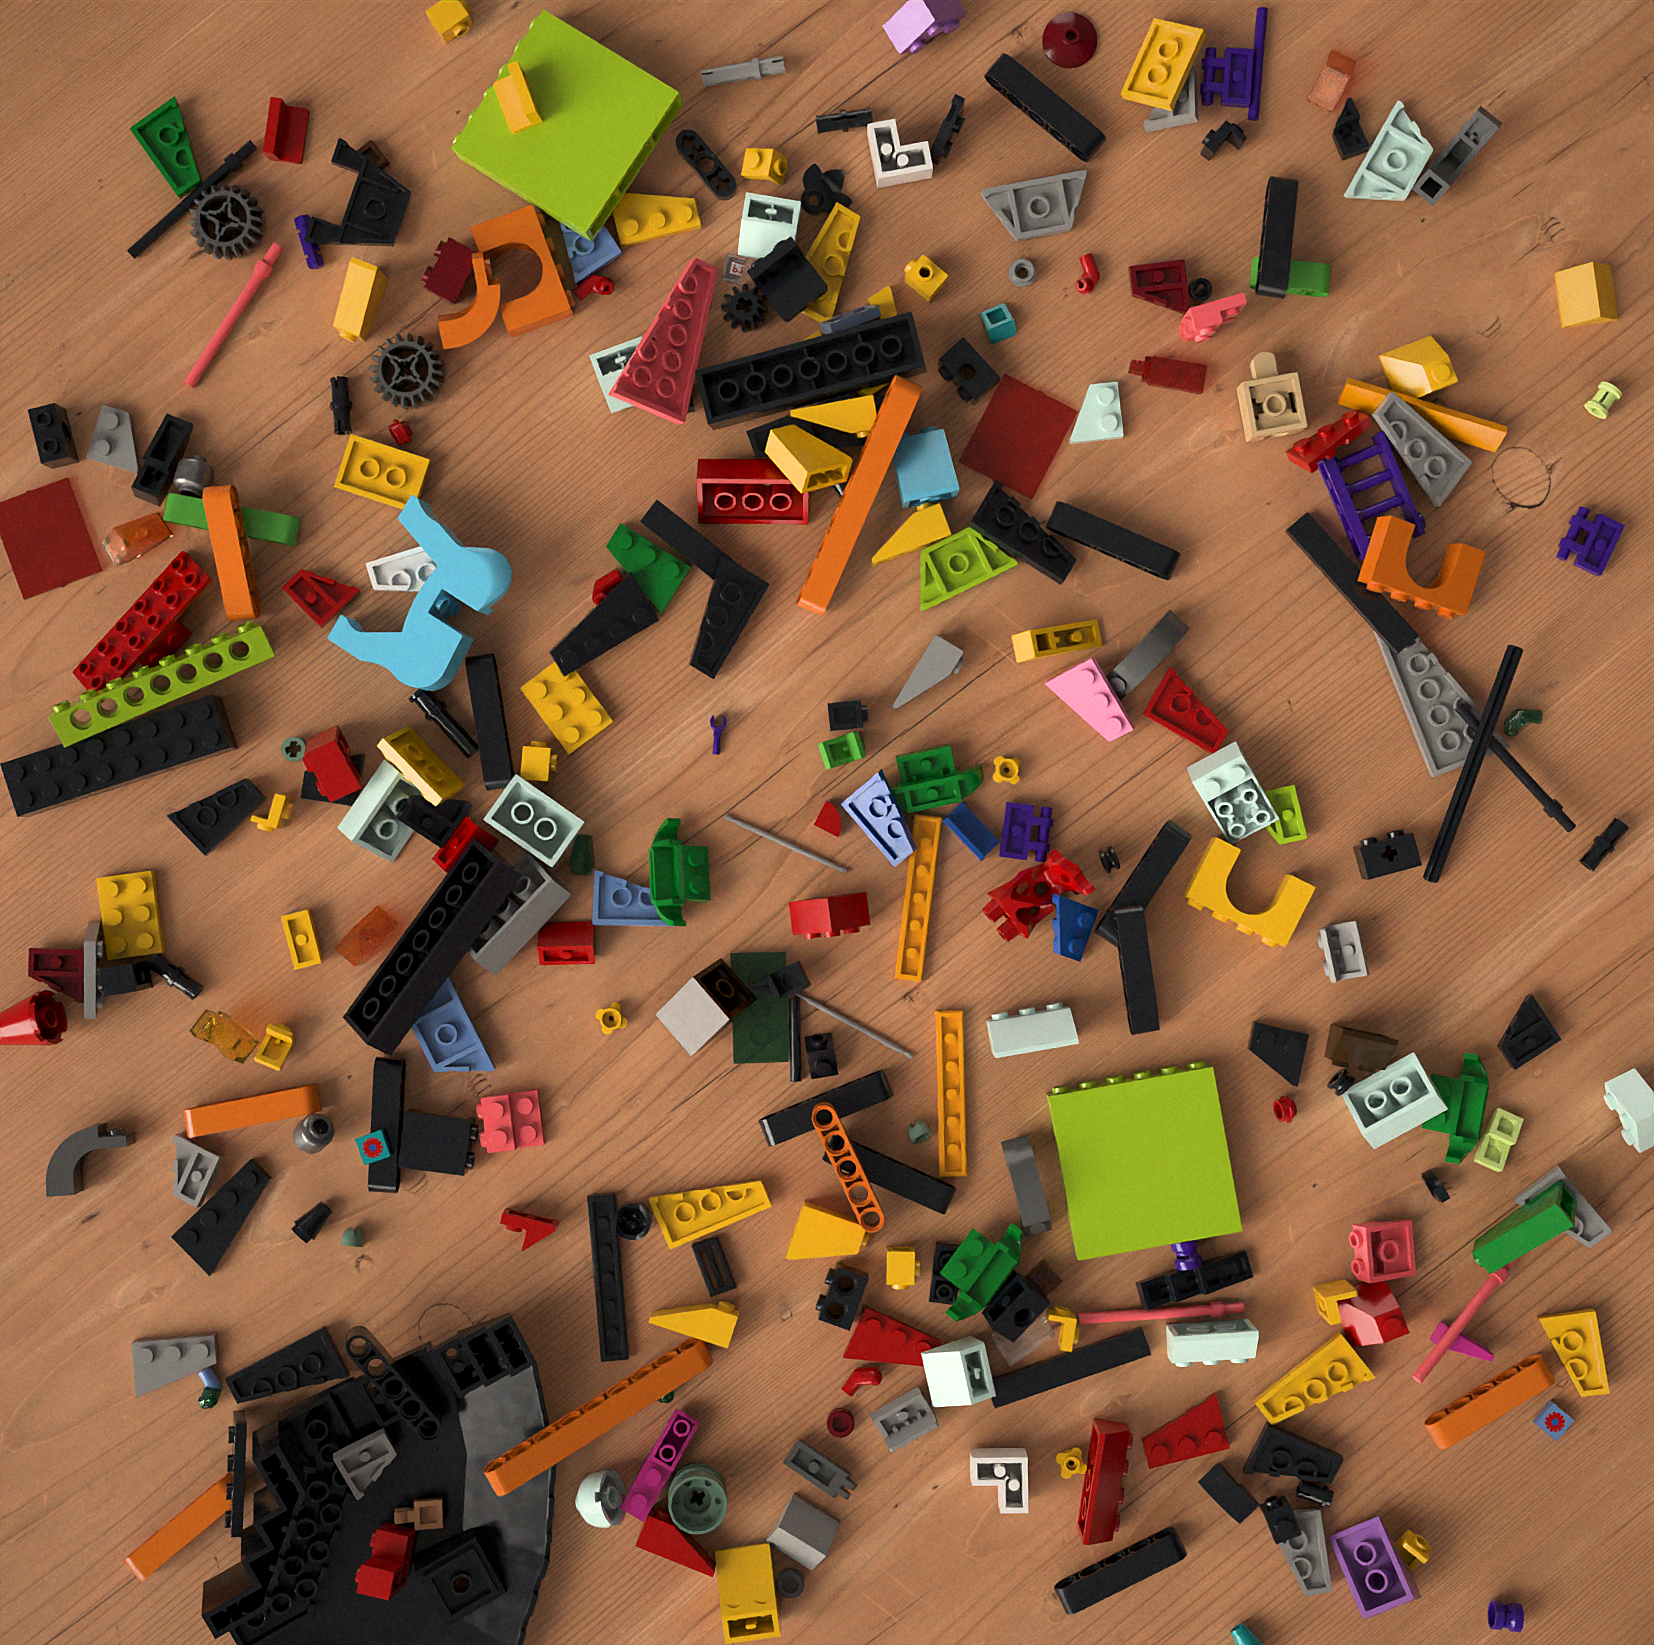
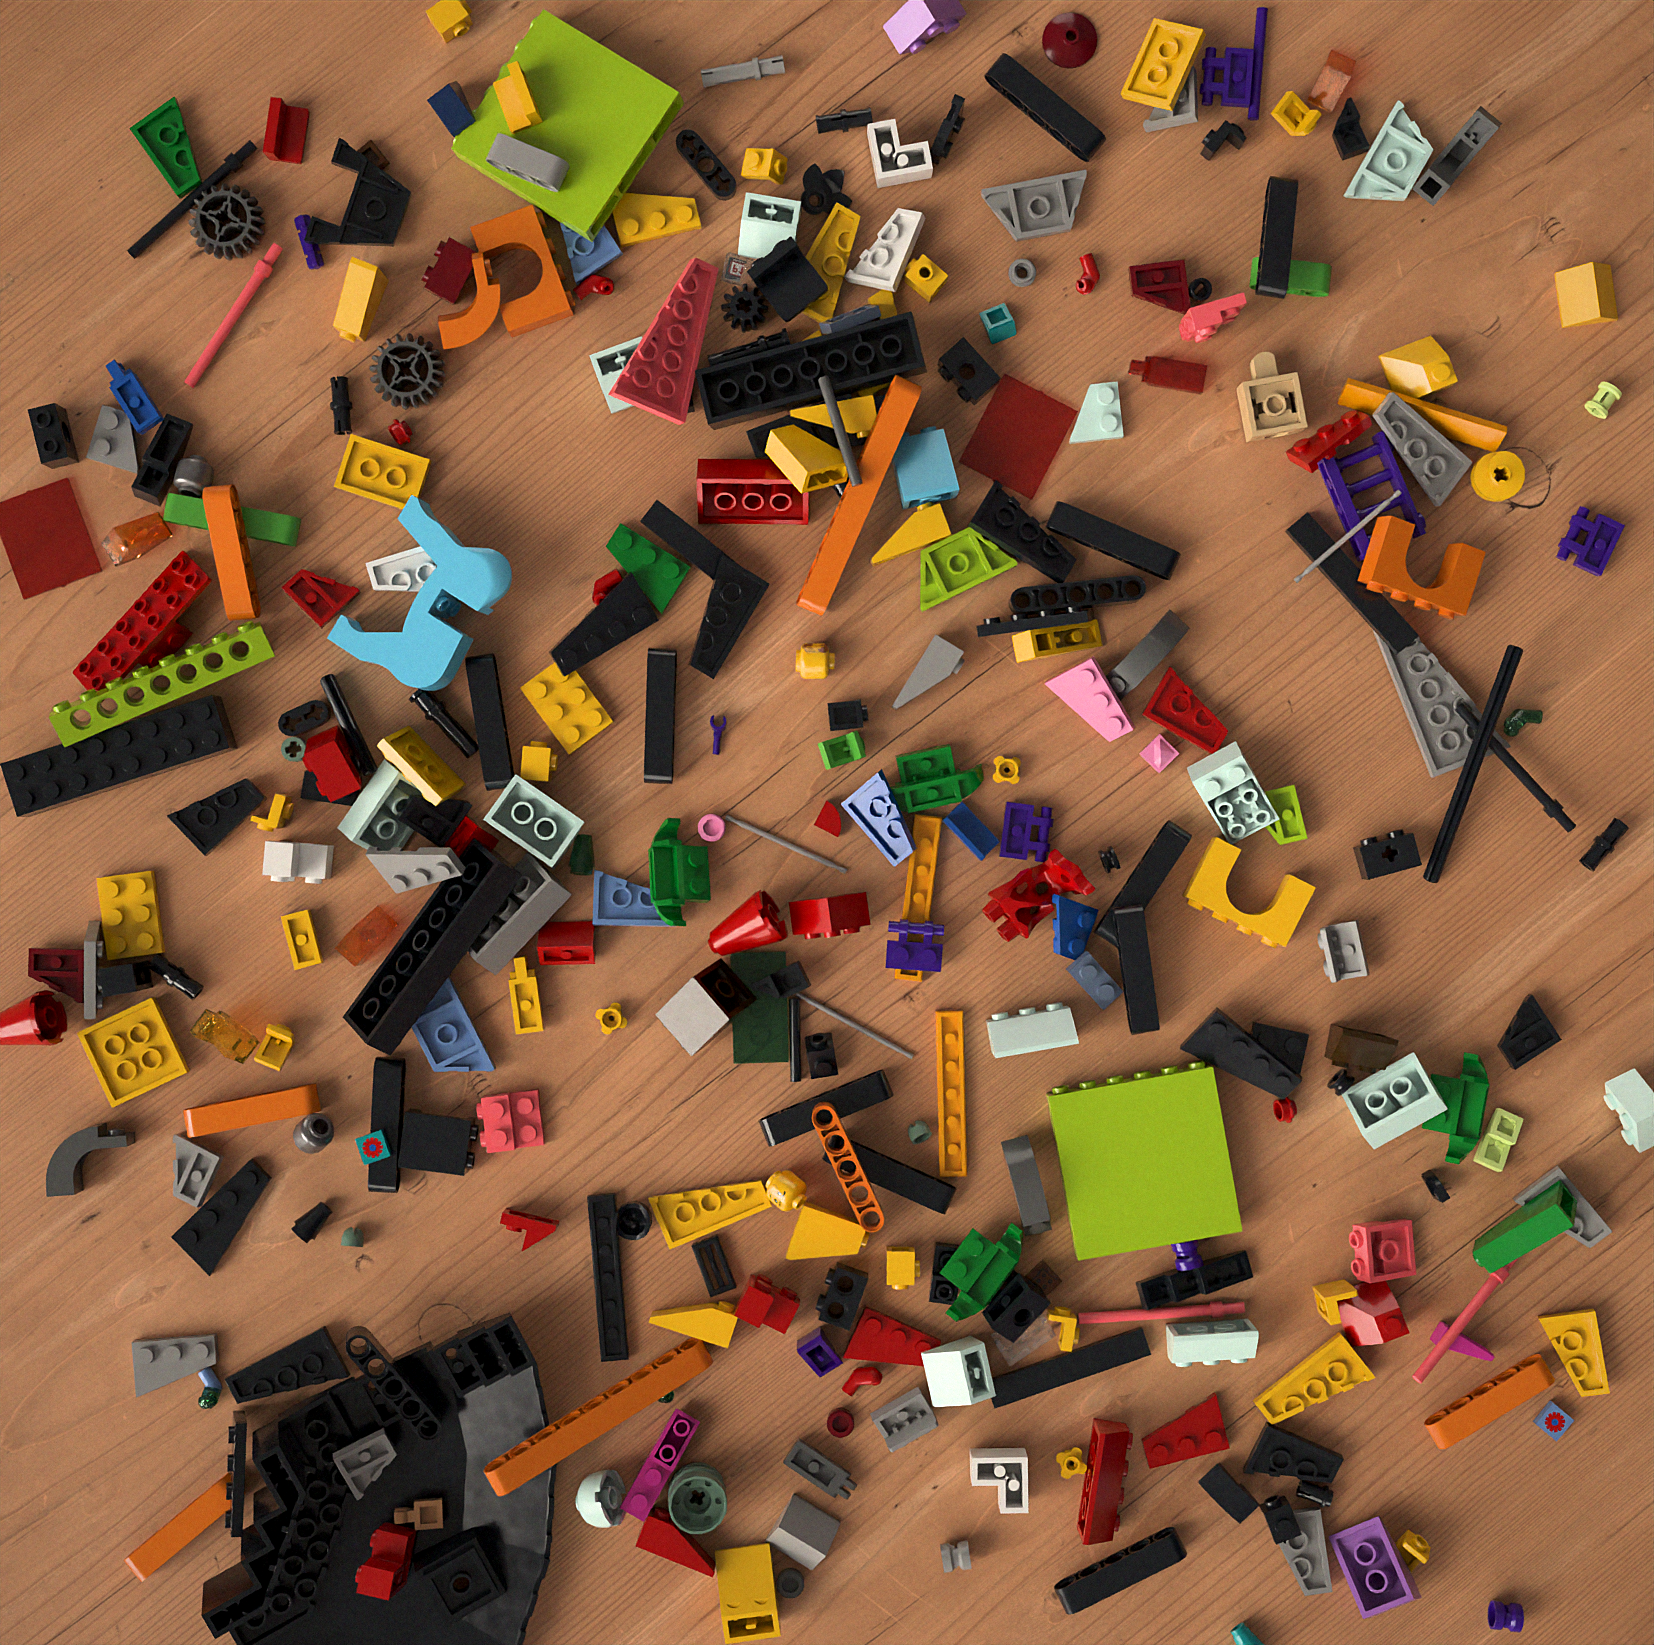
none -> yellow plate [77,997,190,1108]
none -> blue hinge [106,360,164,435]
none -> white brick [262,841,334,884]
none -> black beam [278,700,331,737]
none -> black axle [320,674,377,776]
none -> light grey wing [365,847,466,894]
none -> dark blue slope [427,81,476,137]
none -> light grey beam [486,133,570,192]
none -> yellow hinge [508,955,545,1035]
none -> black beam [644,648,677,784]
none -> bright pink tile [698,814,726,842]
none -> black pin [707,328,790,366]
none -> red cone [708,890,788,956]
none -> red brick [734,1274,800,1334]
none -> yellow head [766,1170,807,1212]
none -> yellow head [796,643,835,679]
none -> dark purple slope [797,1326,843,1377]
none -> dark grey bar [818,376,863,487]
none -> white wing [844,208,926,292]
none -> dark purple plate [885,919,944,972]
none -> light grey wheel [940,1540,972,1573]
none -> black wing [976,605,1095,637]
none -> black beam [1008,575,1146,615]
none -> sand blue plate [1066,951,1124,1010]
none -> bright pink tile [1139,734,1179,773]
none -> black wing [1180,1007,1302,1100]
none -> yellow bracket [1270,91,1322,136]
none -> light grey piece [1294,489,1402,583]
none -> yellow piece [1470,451,1525,502]

